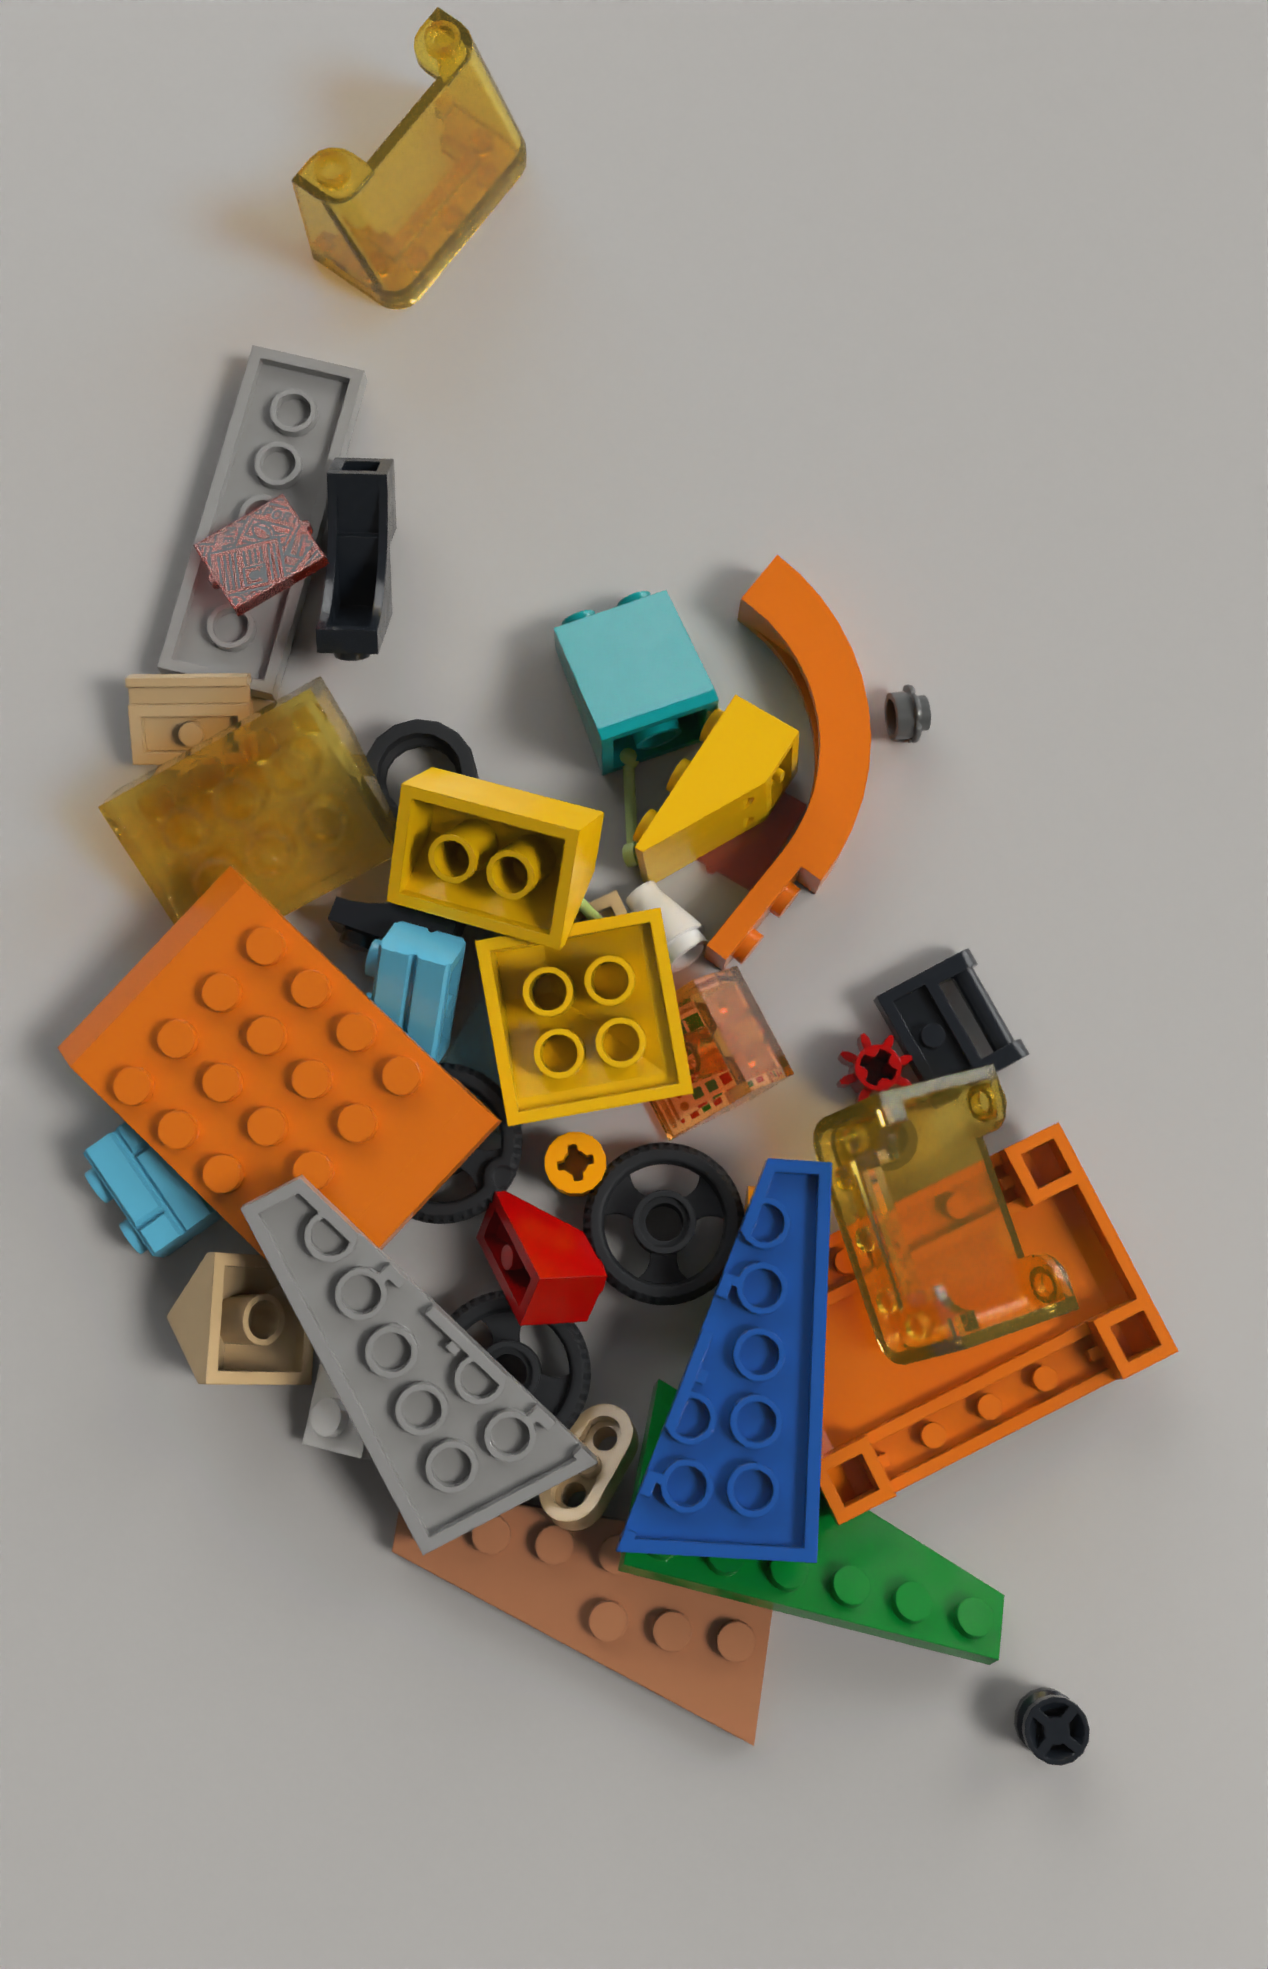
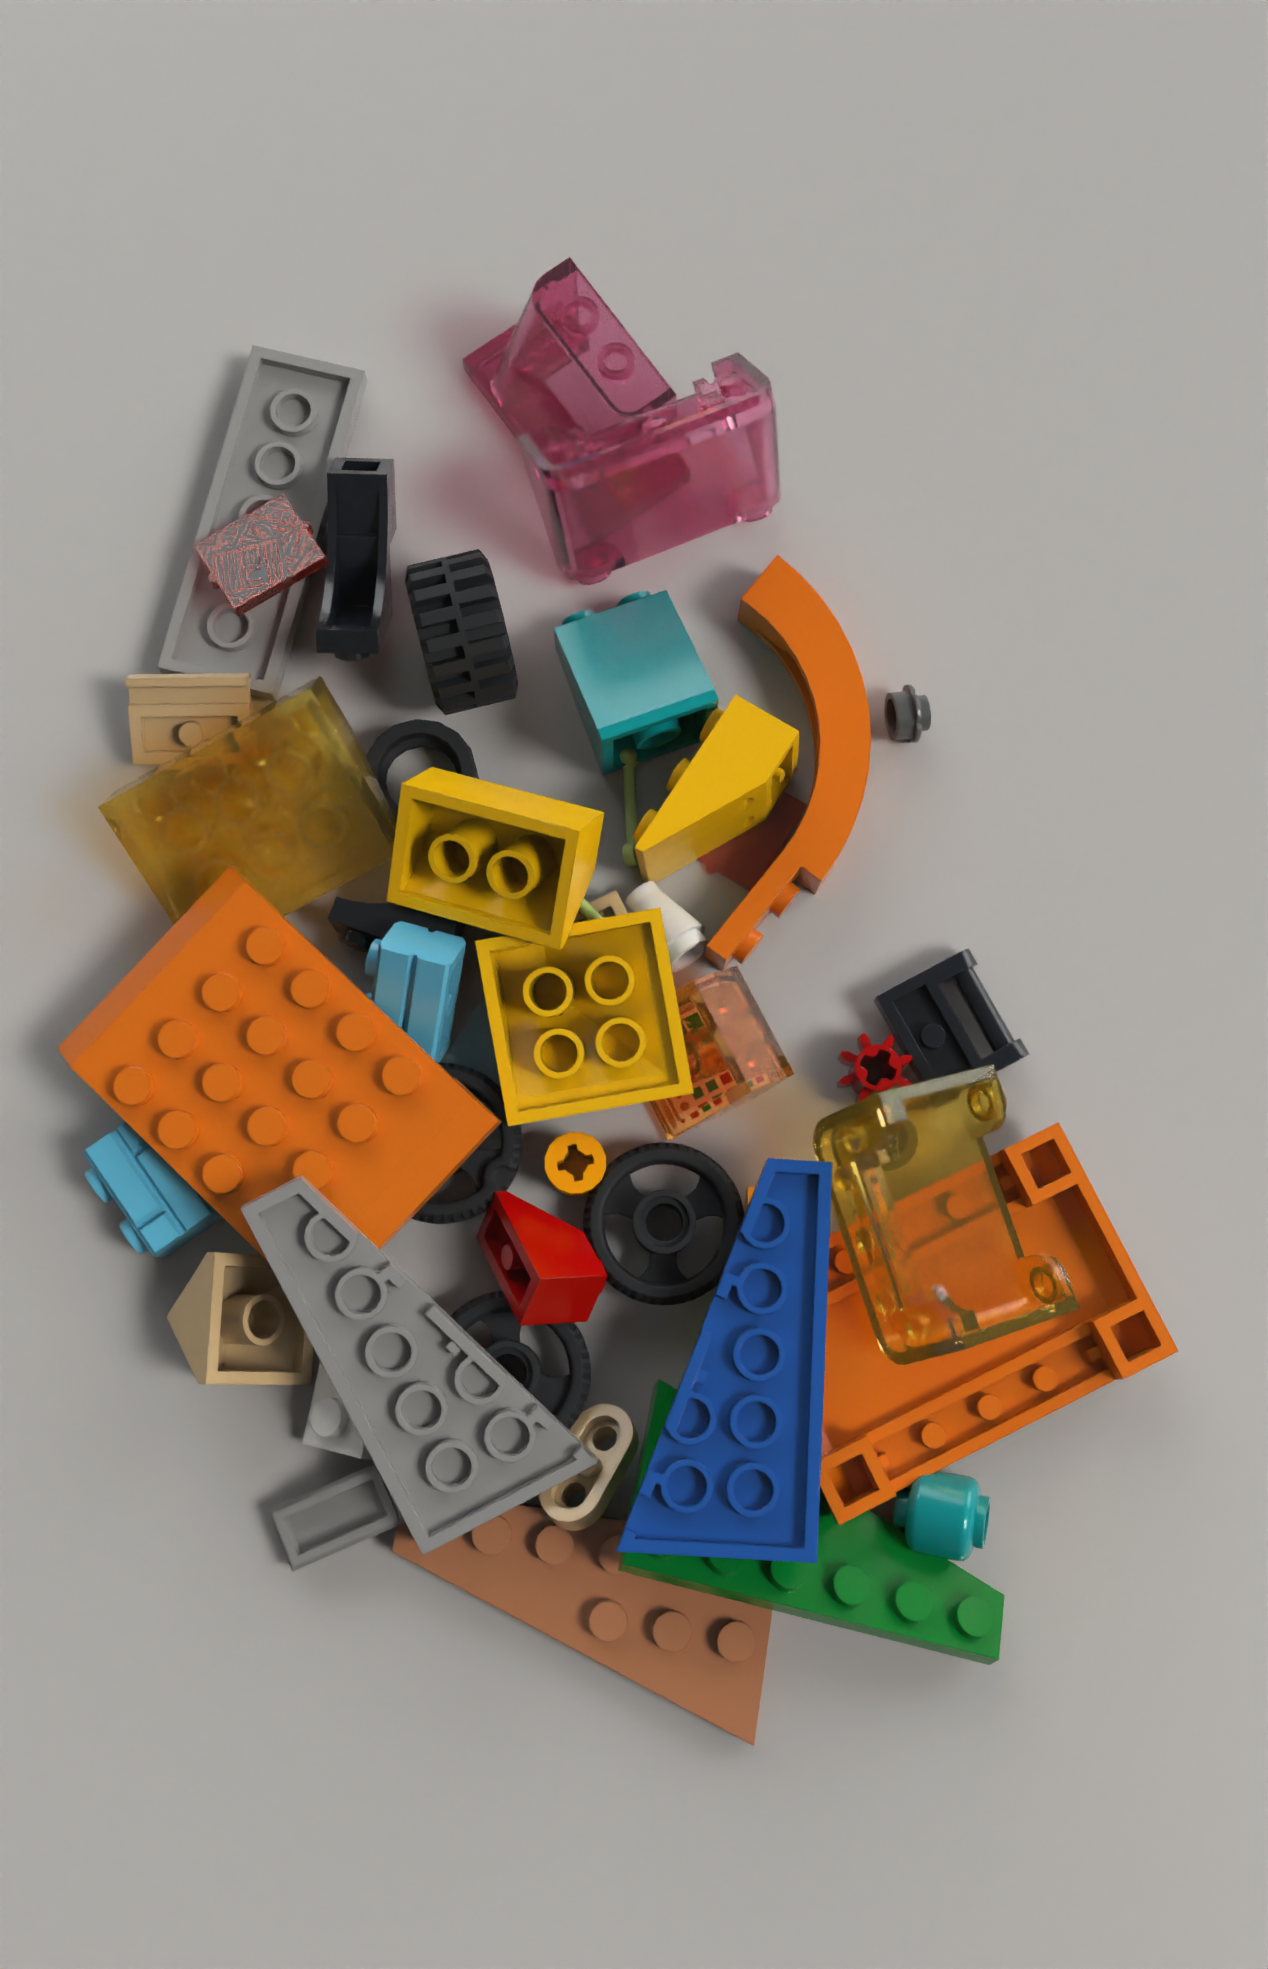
clear yellow windscreen [291,7,527,310] -> none
black wheel [1014,1688,1090,1766] -> none
none -> light grey tile [269,1464,405,1572]
none -> black tyre [405,549,518,715]
none -> clear pink windscreen [462,257,690,545]
none -> clear pink windscreen [516,352,781,585]
none -> teal head [893,1471,991,1561]

